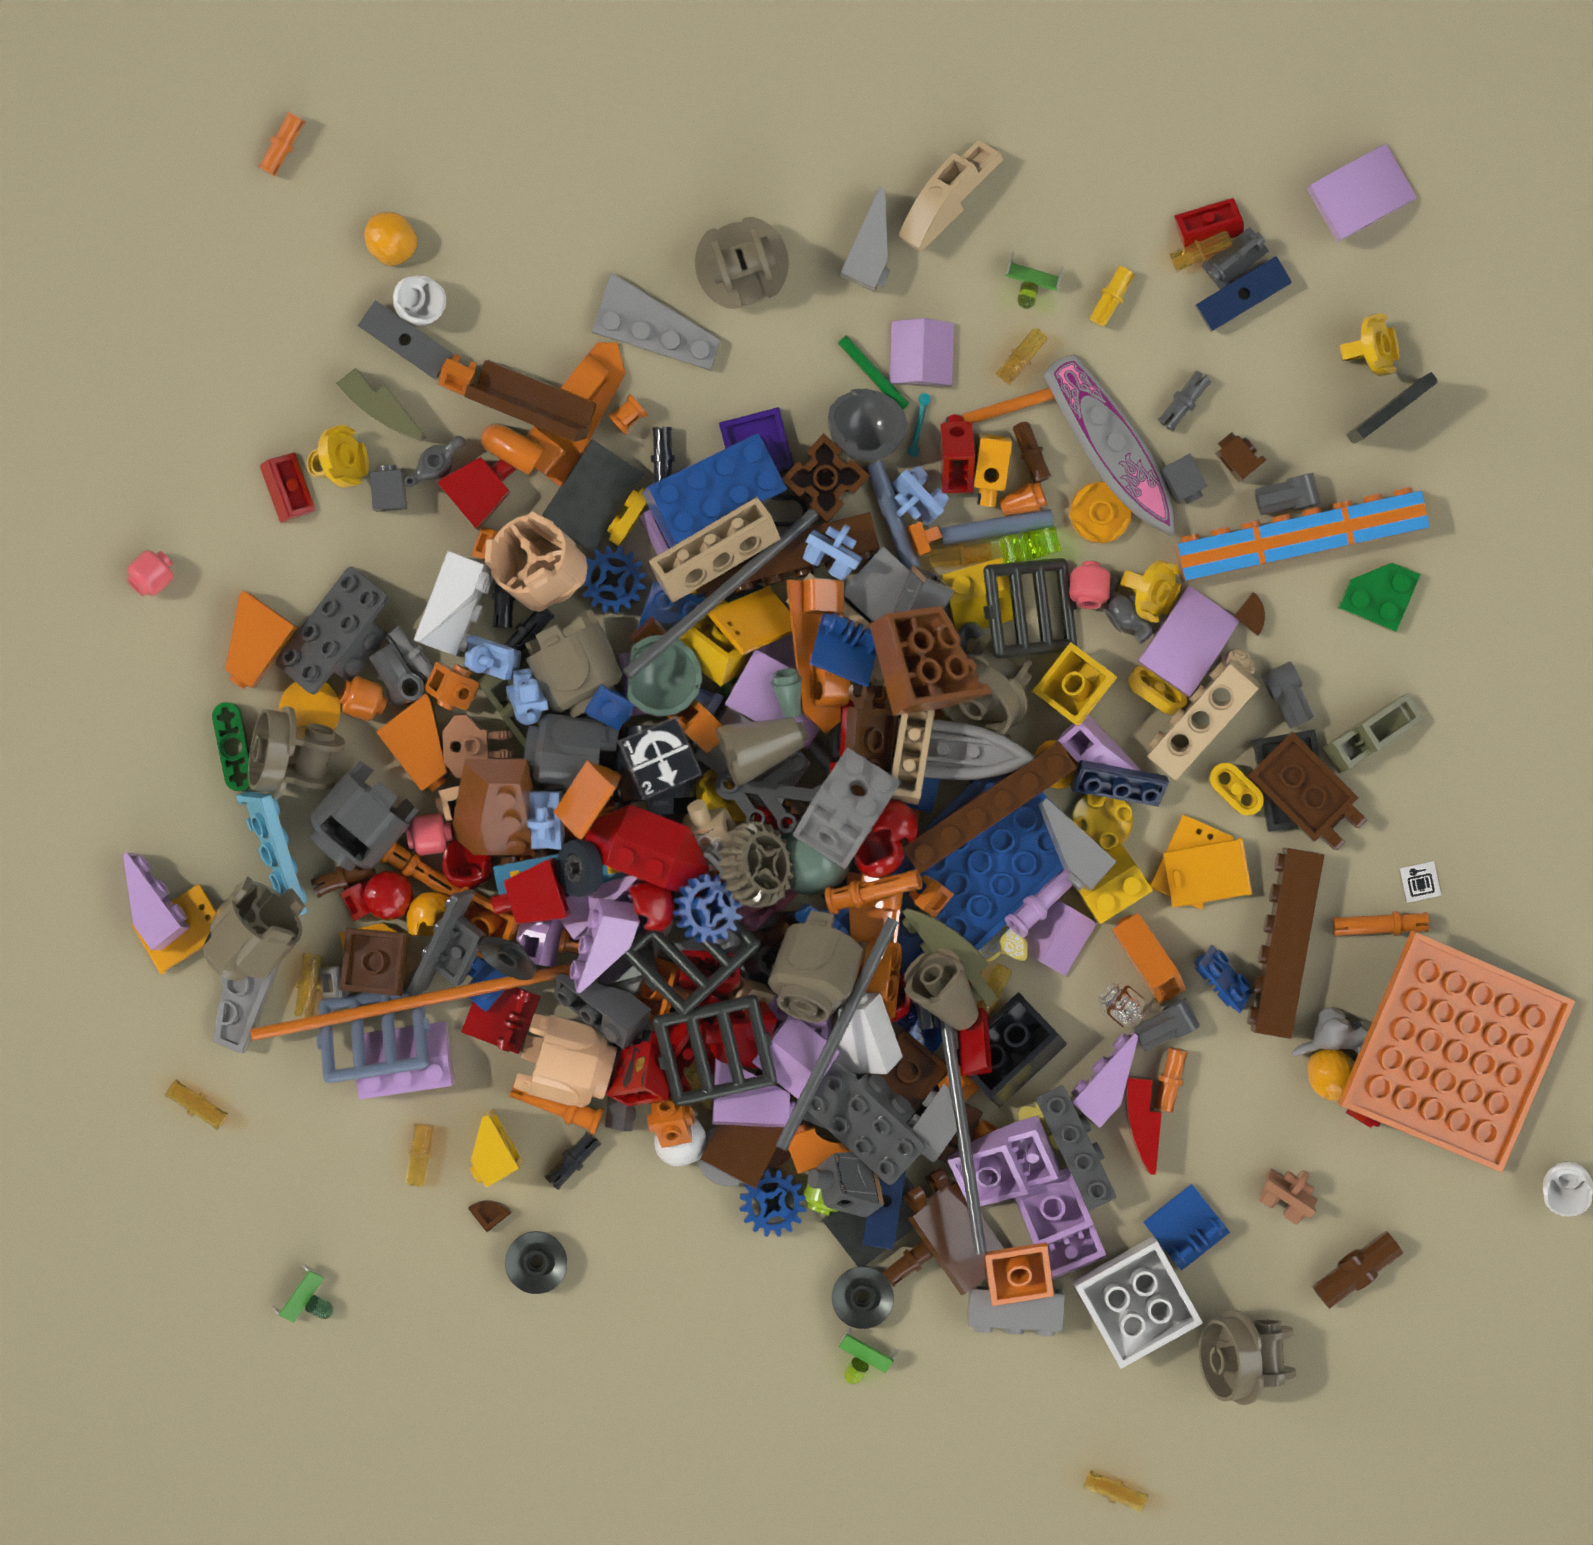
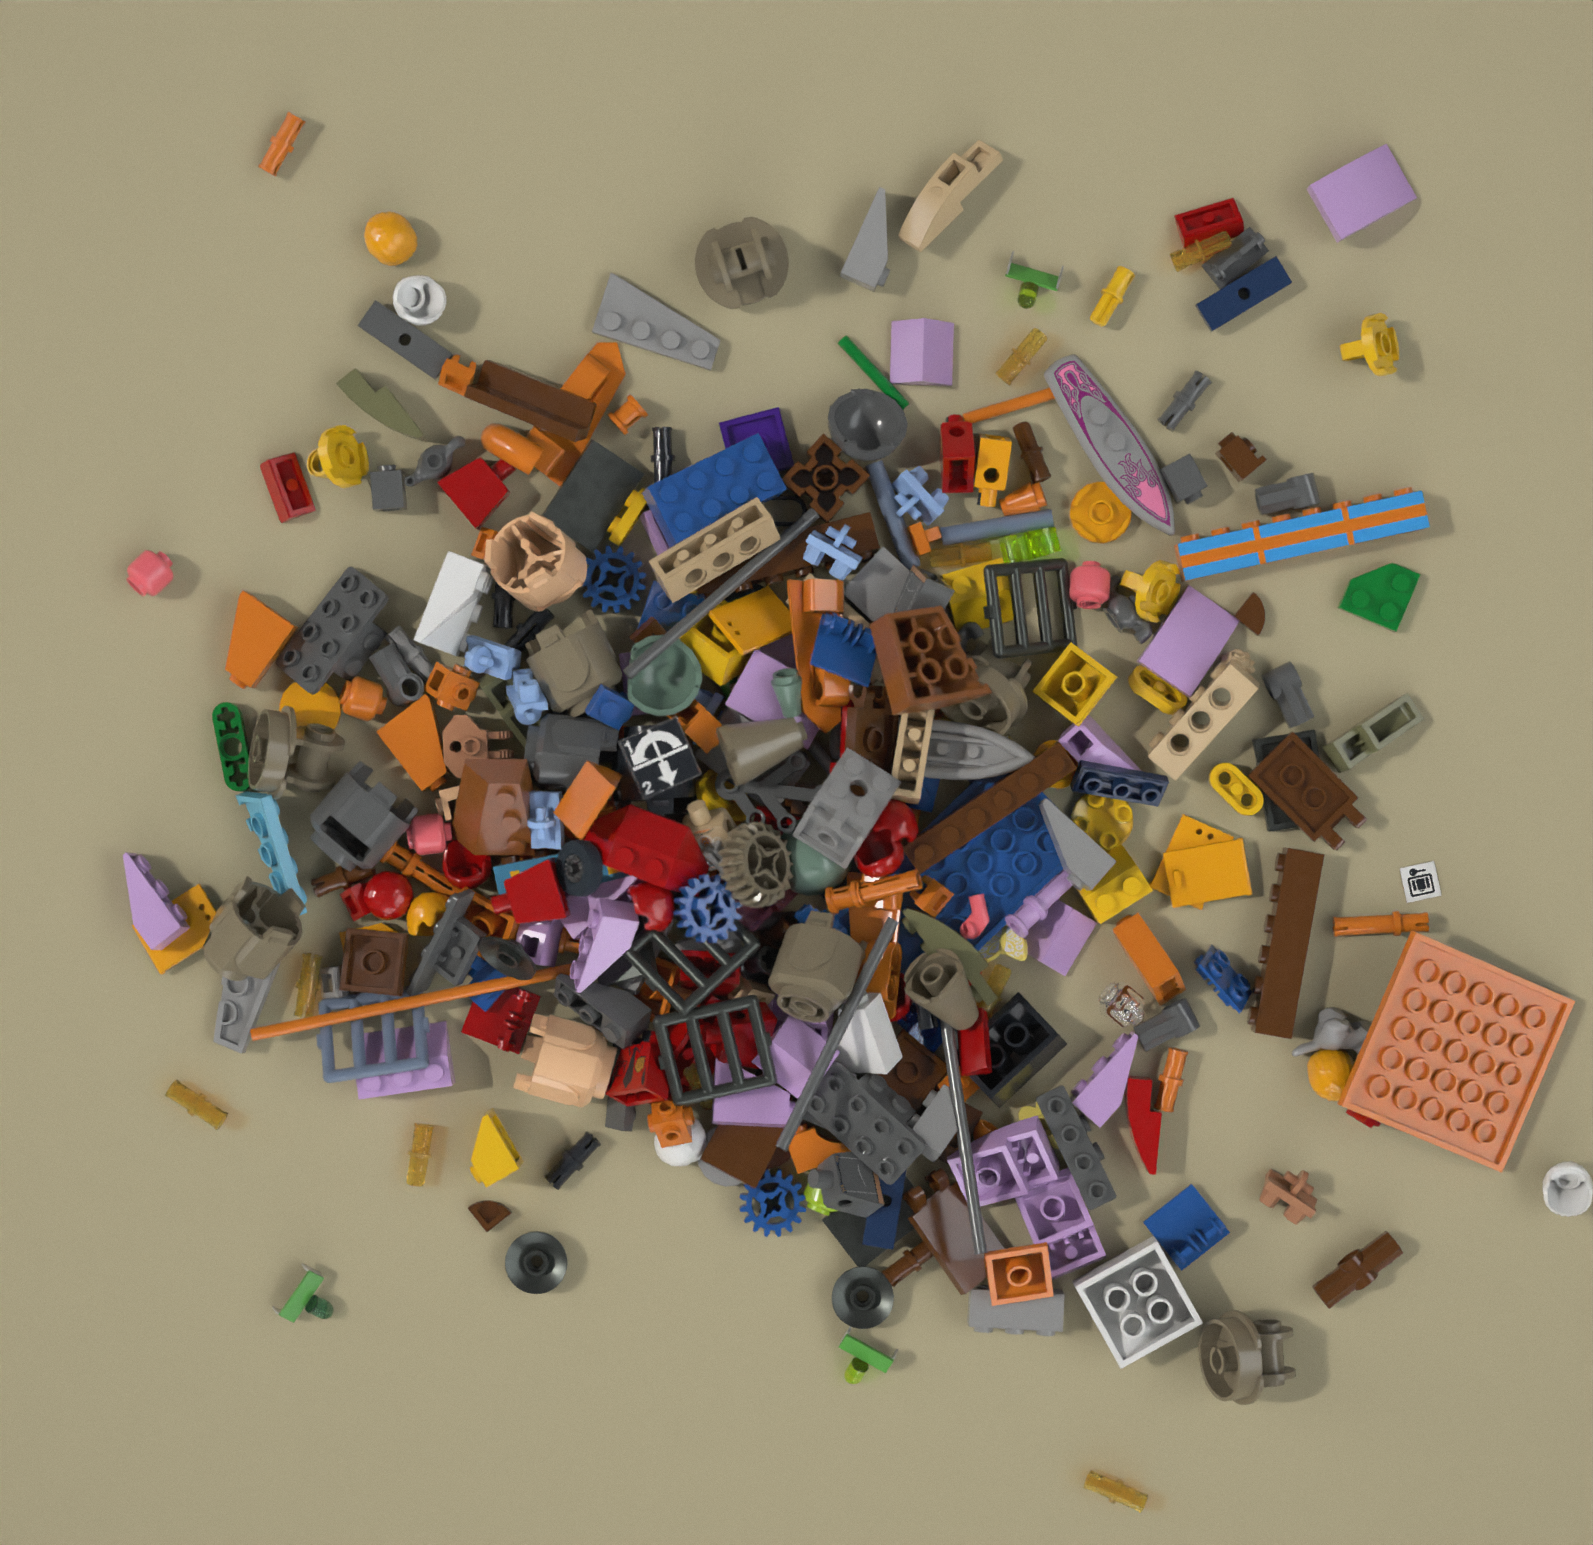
orange pin [509,1084,605,1135] -> none
teal hinge [908,393,931,457] -> none
pearl dark grey tile [1346,372,1438,444] -> none
none -> coral arm [960,893,989,939]

